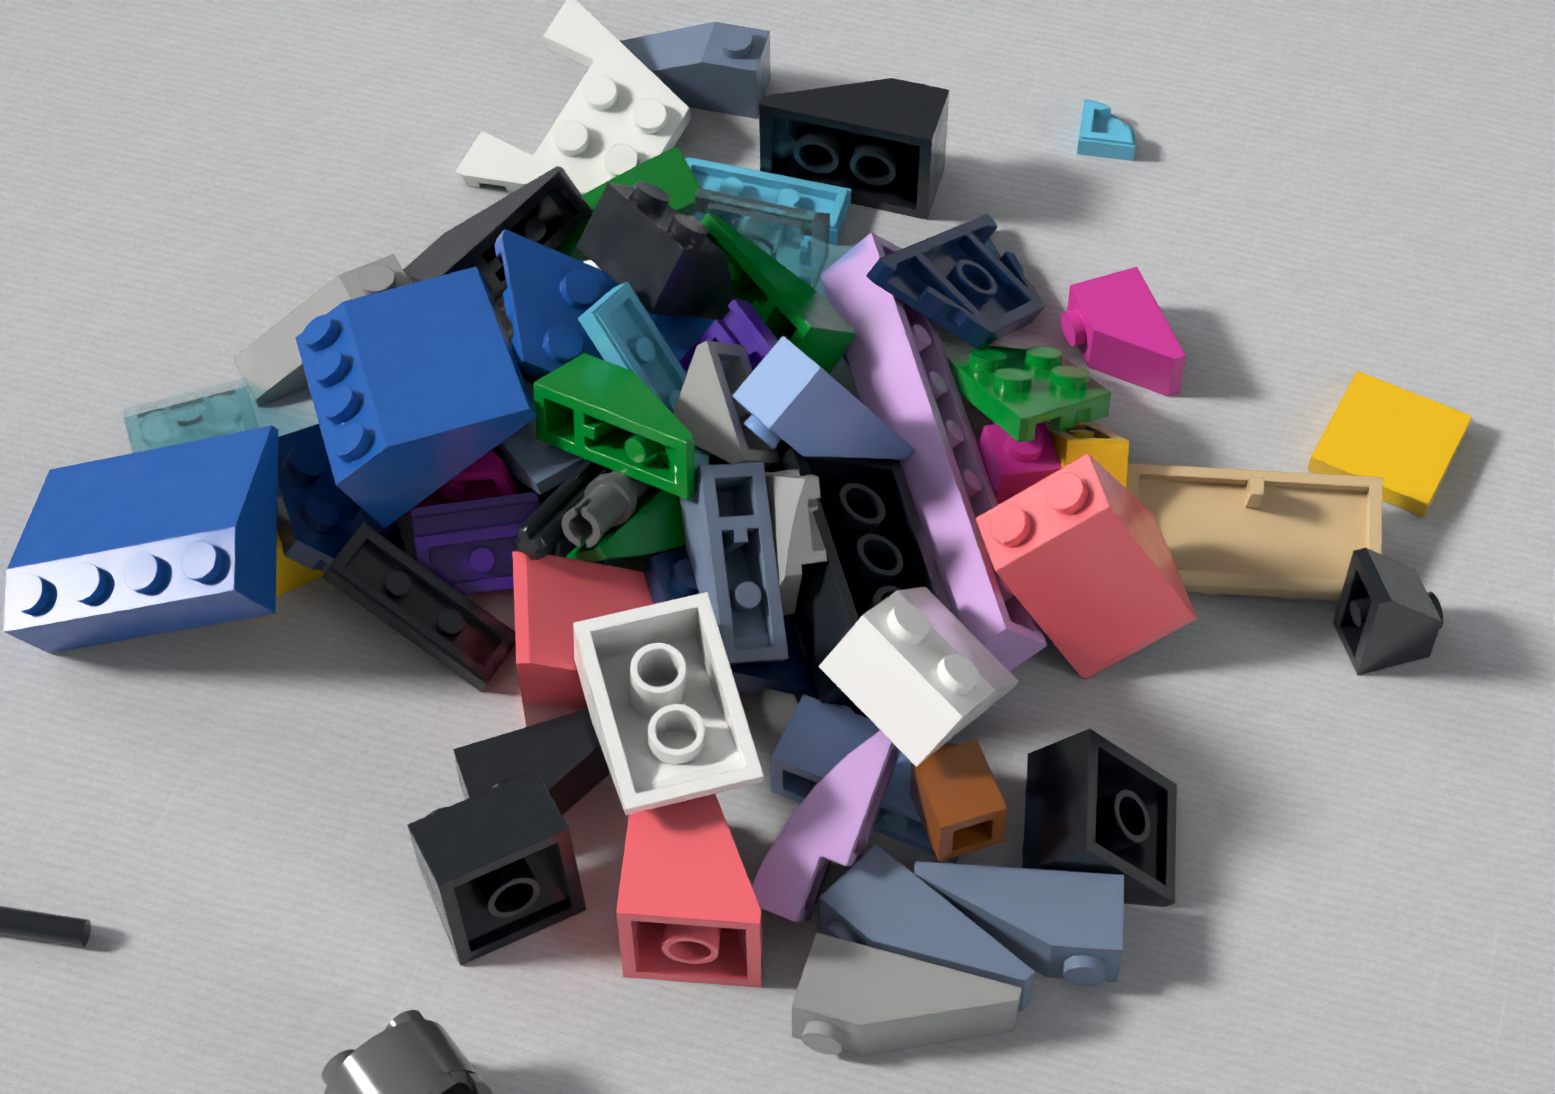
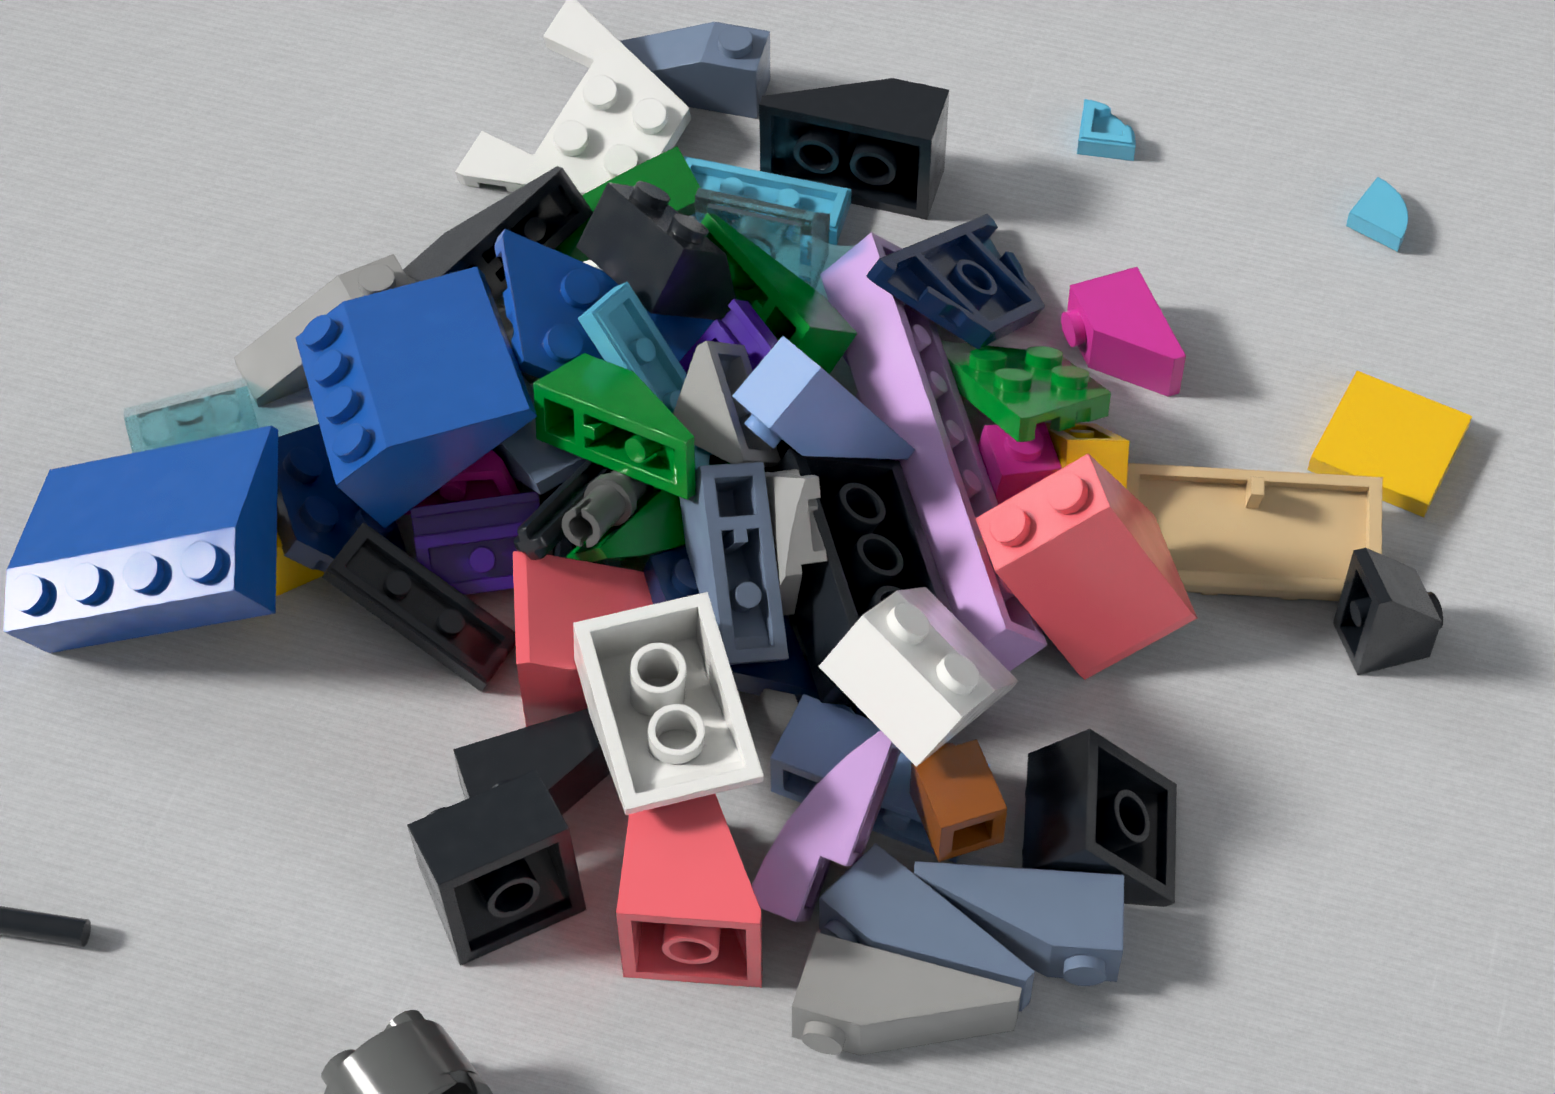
none -> medium azure tile [1346,177,1408,252]

